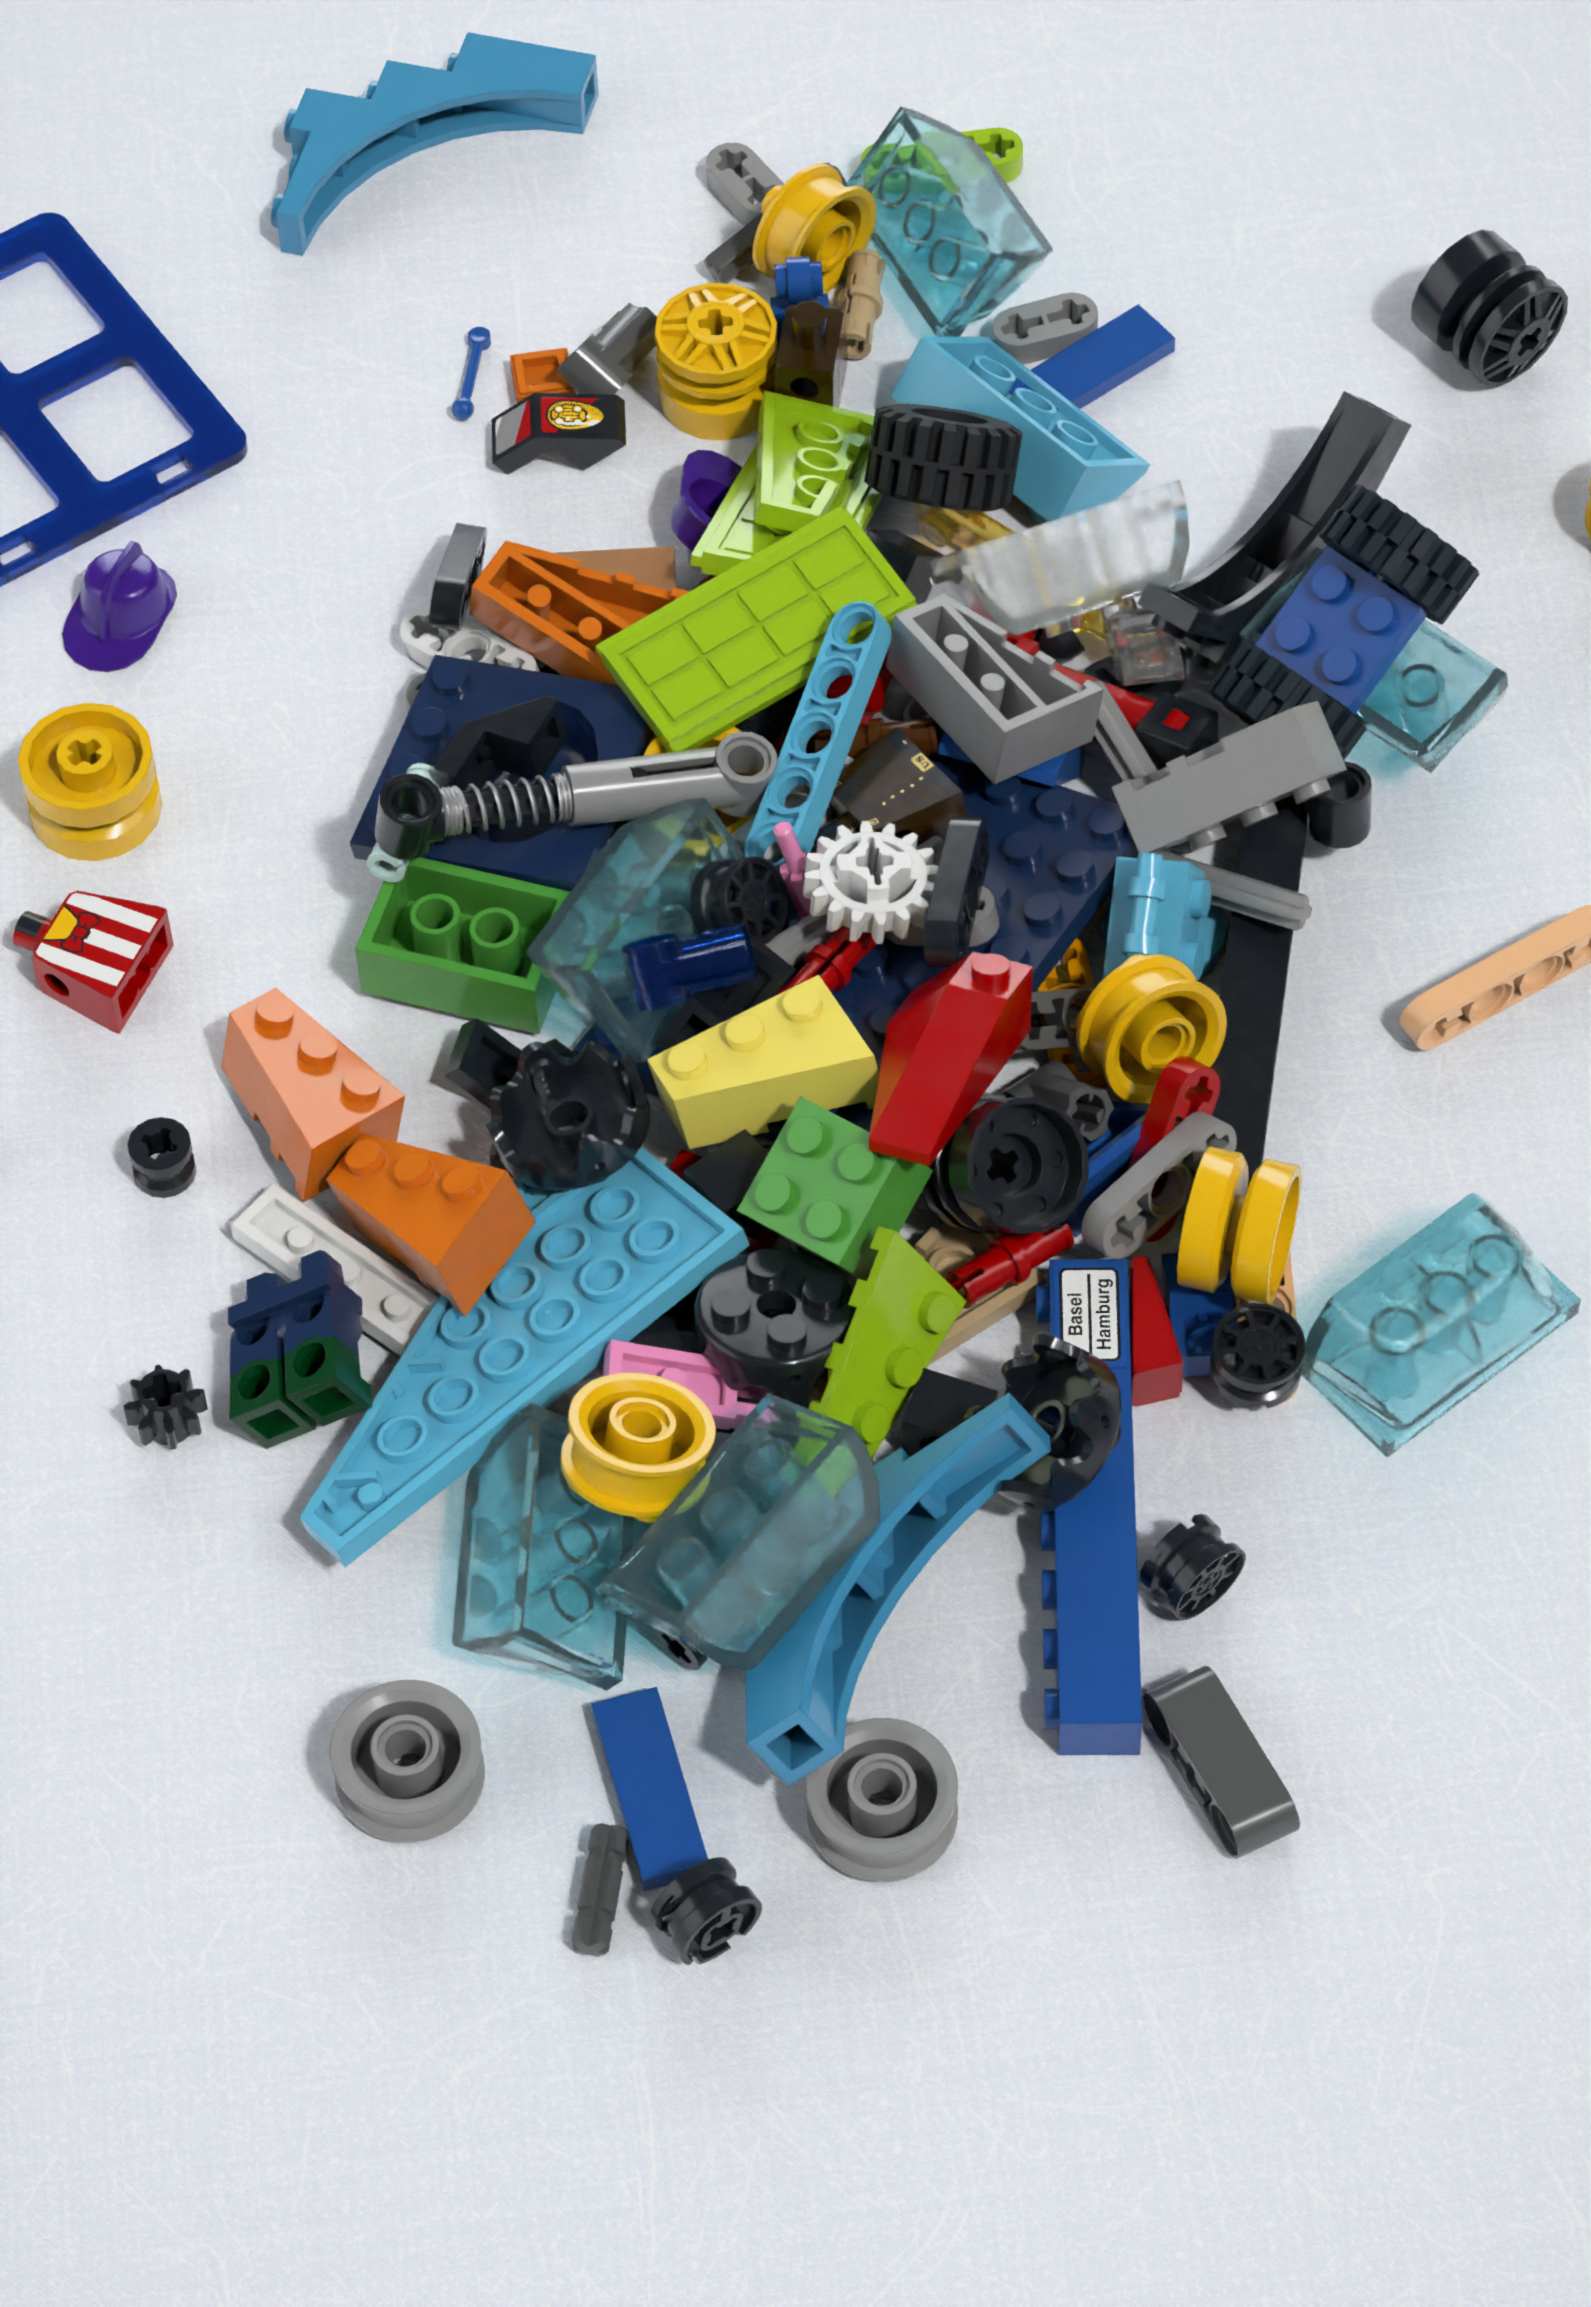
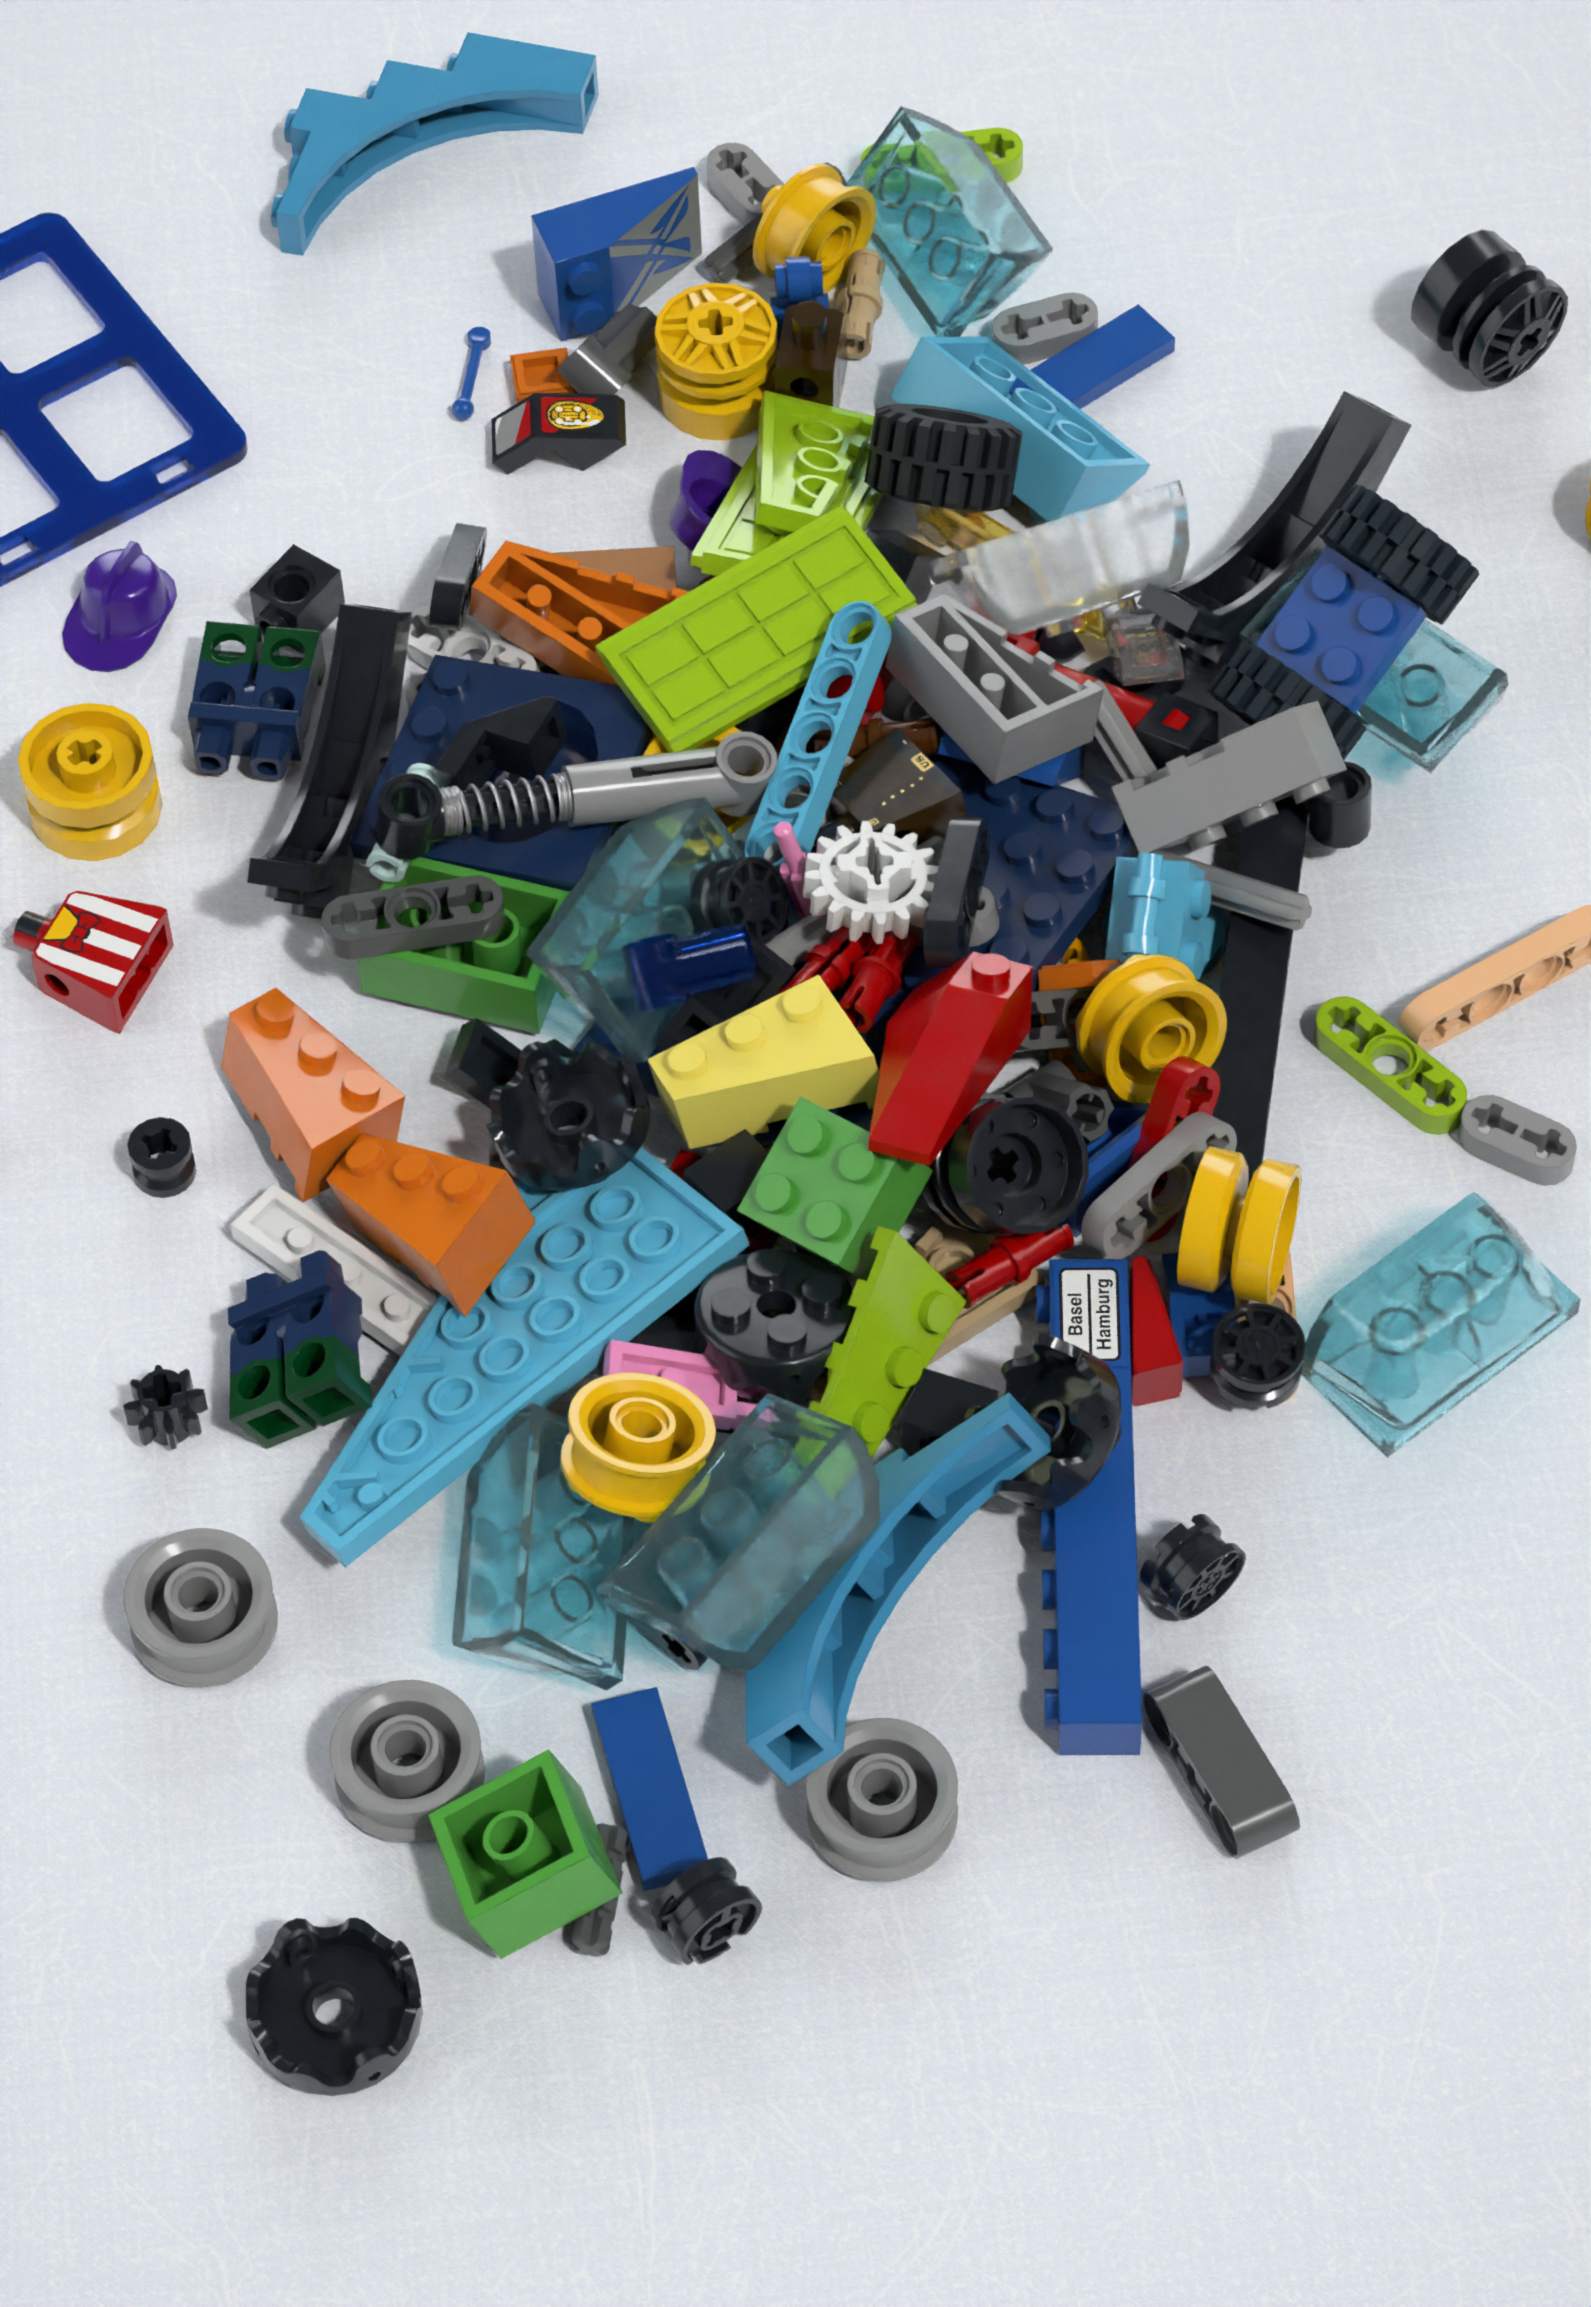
none -> light grey wheel [124,1528,278,1687]
none -> dark blue hips [188,621,326,780]
none -> black plate [246,1918,423,2096]
none -> black arch [247,604,412,919]
none -> black brick [249,544,345,654]
none -> dark grey beam [321,876,505,959]
none -> bright green brick [428,1749,623,1959]
none -> blue slope [531,167,702,342]
none -> red axle [838,931,918,1033]
none -> orange tile [1038,959,1124,991]
none -> lime beam [1314,996,1467,1135]
none -> light grey beam [1459,1095,1577,1186]

